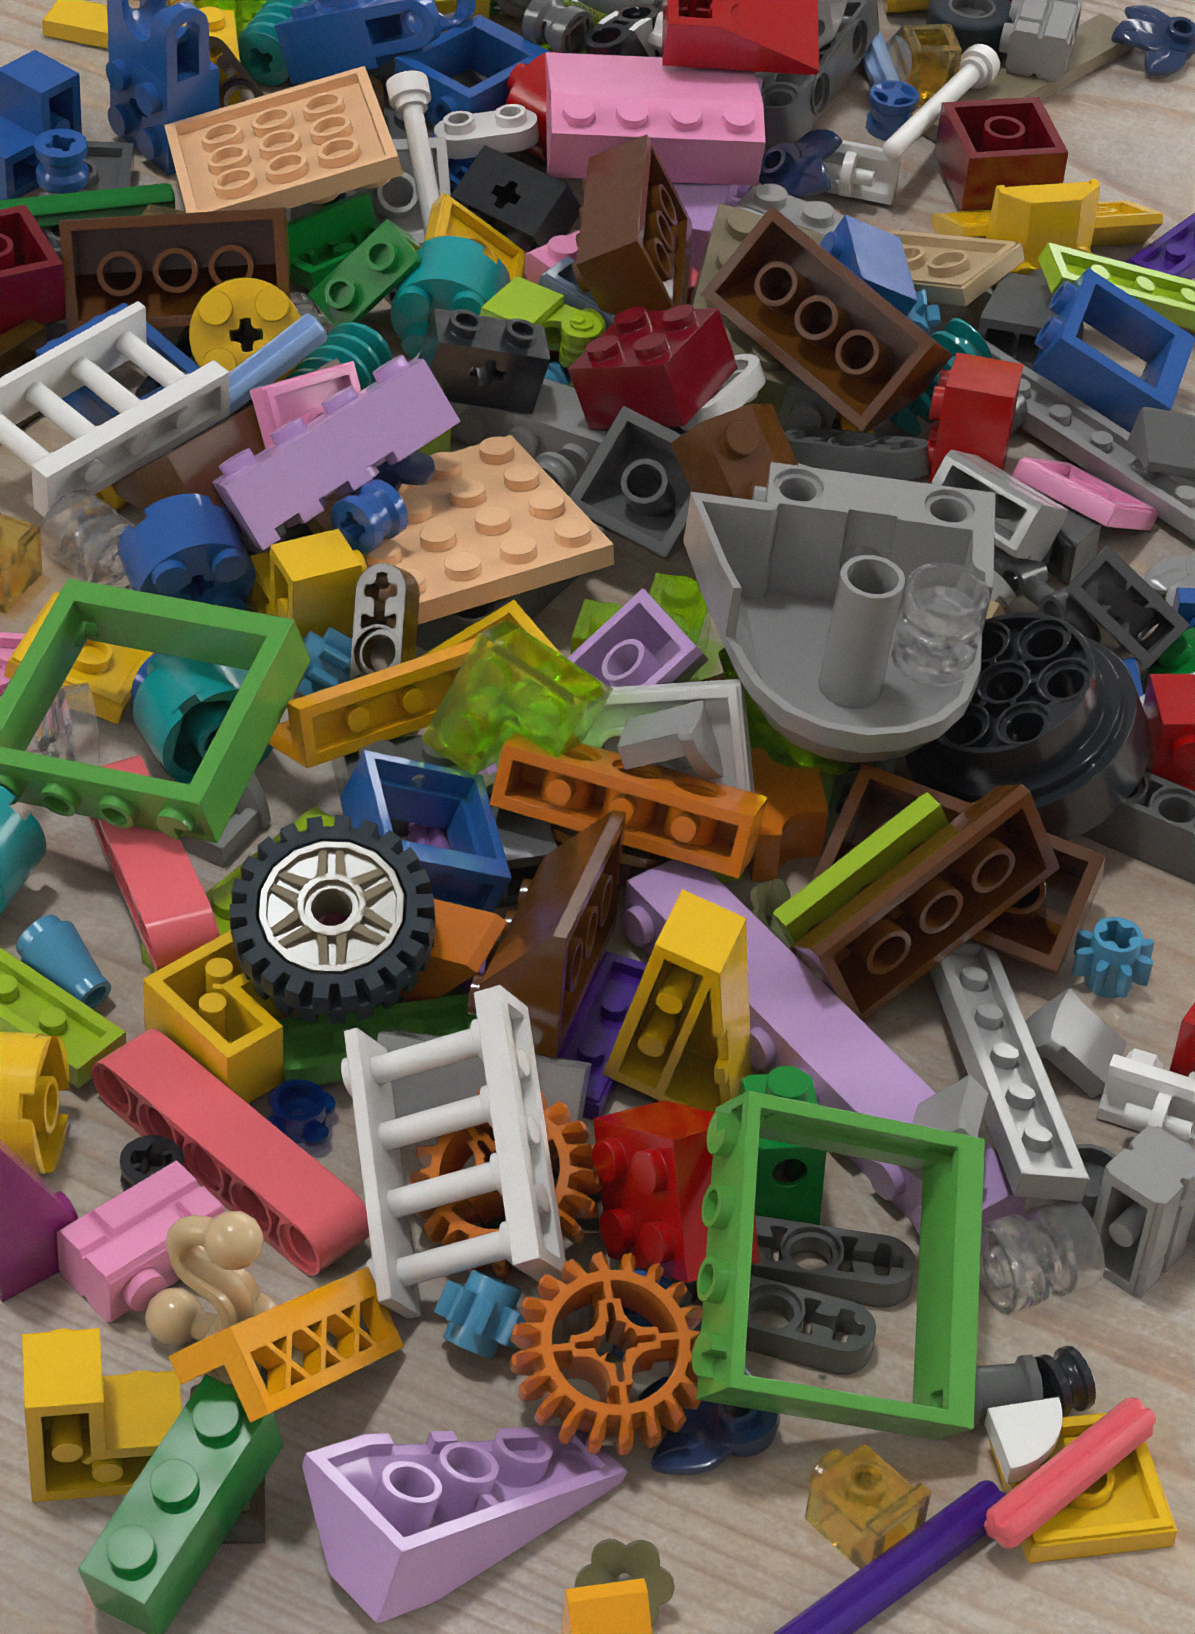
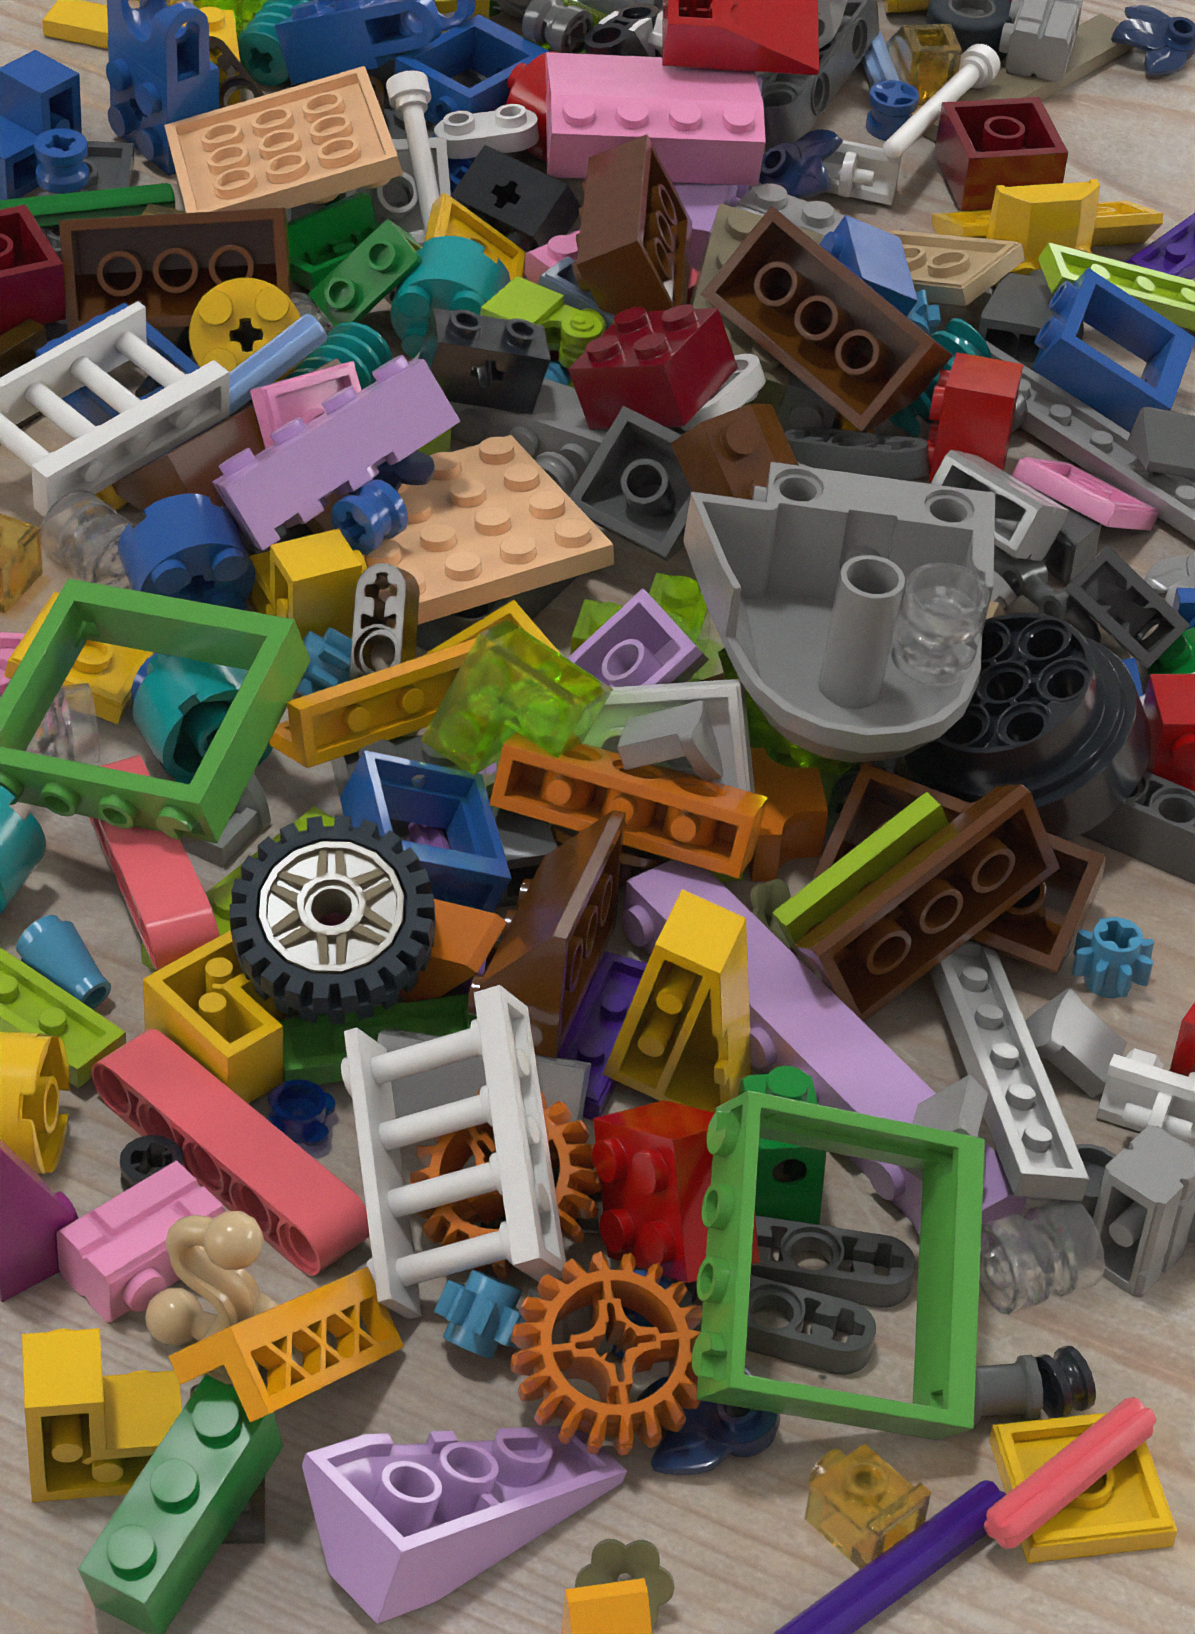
white tile [984,1397,1062,1484] -> none

